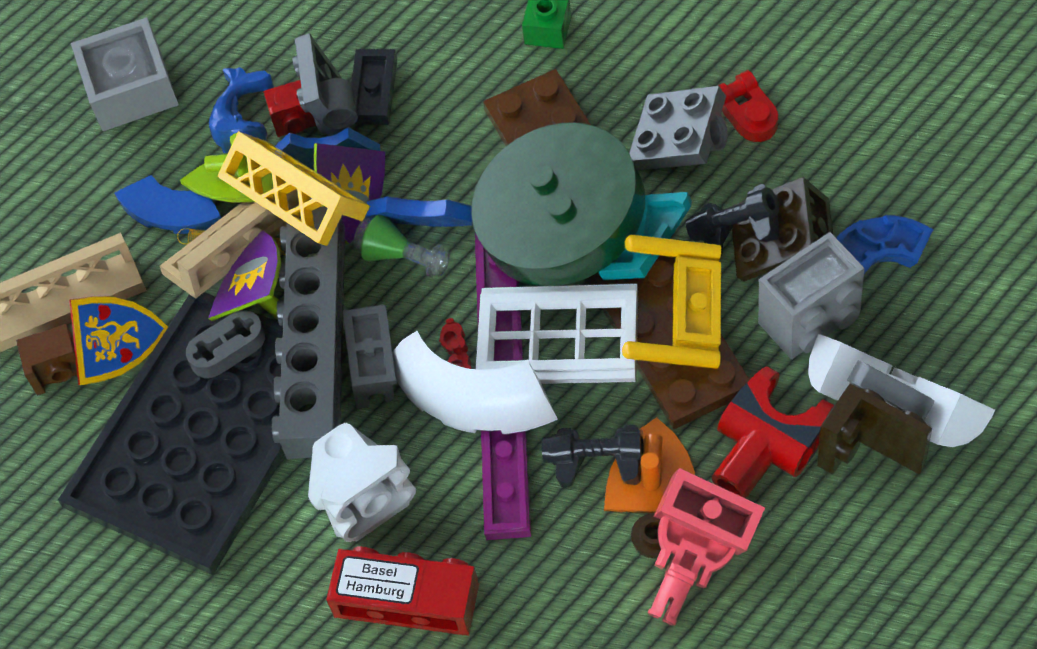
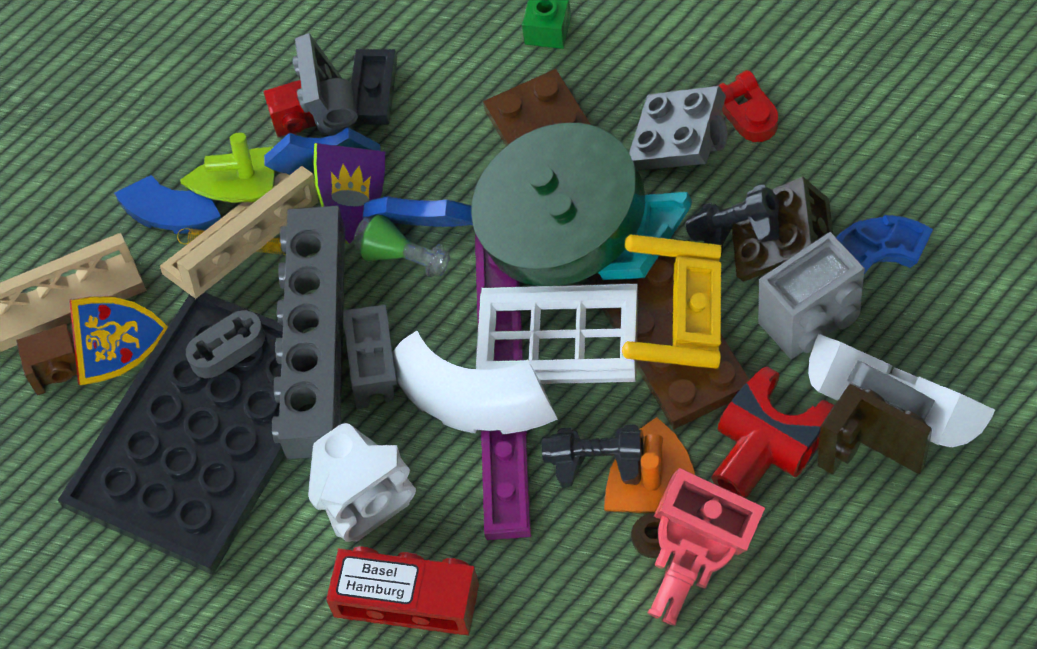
light grey piece [71,17,179,131] -> none
dark purple shield [208,230,281,321] -> none
blue animal [209,67,274,153] -> none
yellow fence [217,131,370,246] -> none
red piece [439,318,472,369] -> none

